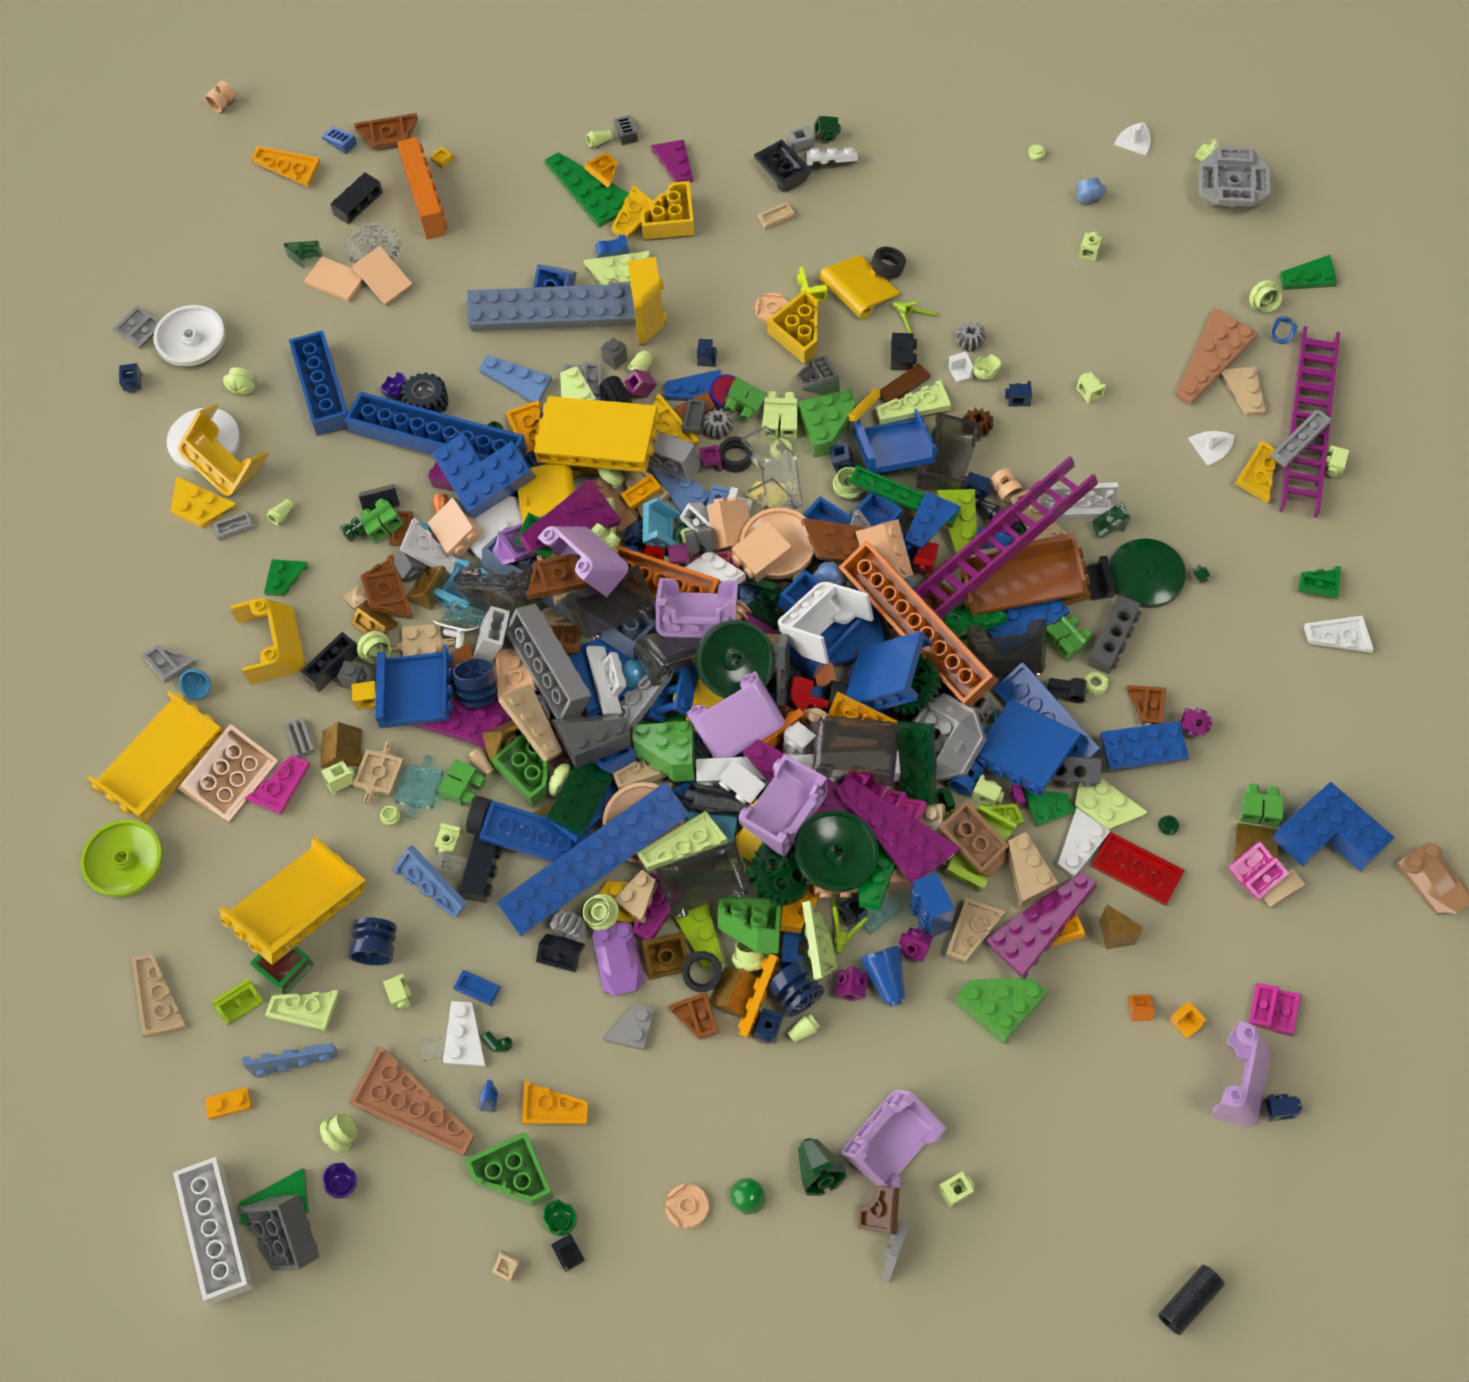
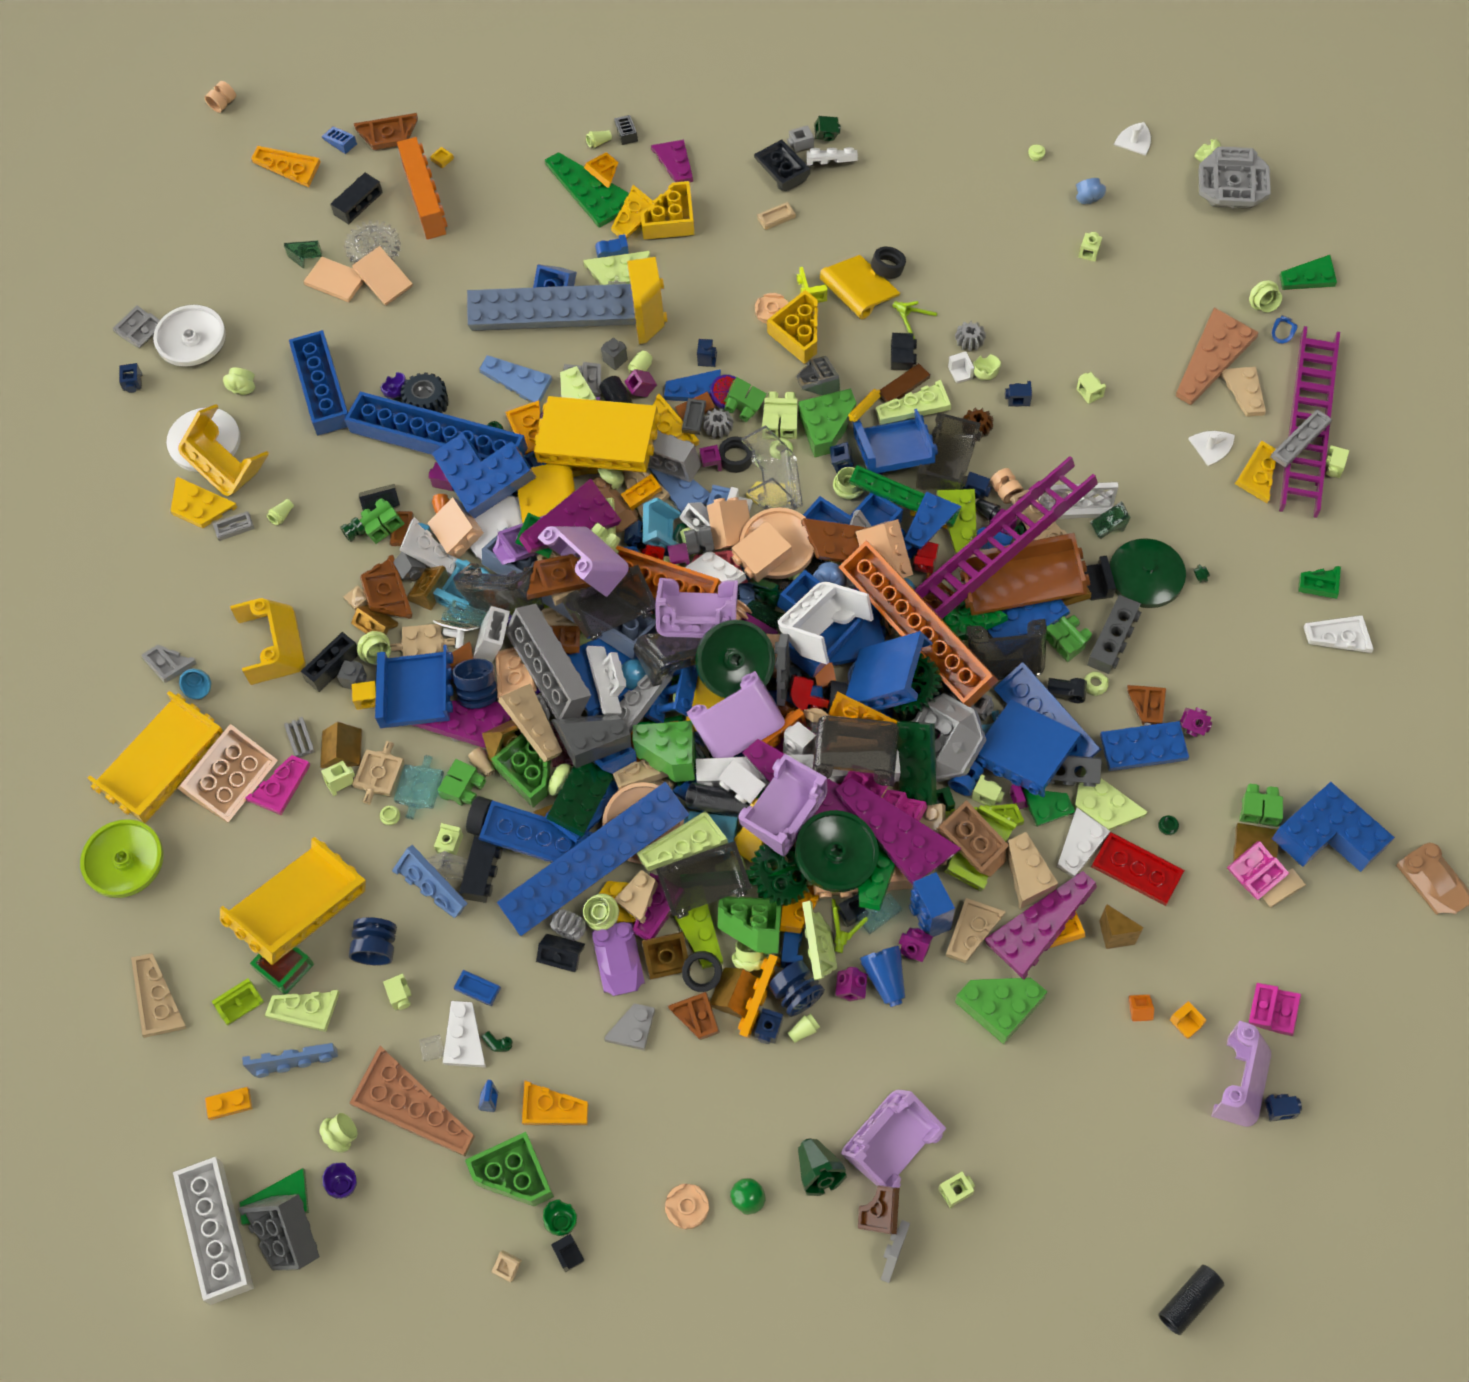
green wing [264,559,309,597] -> none

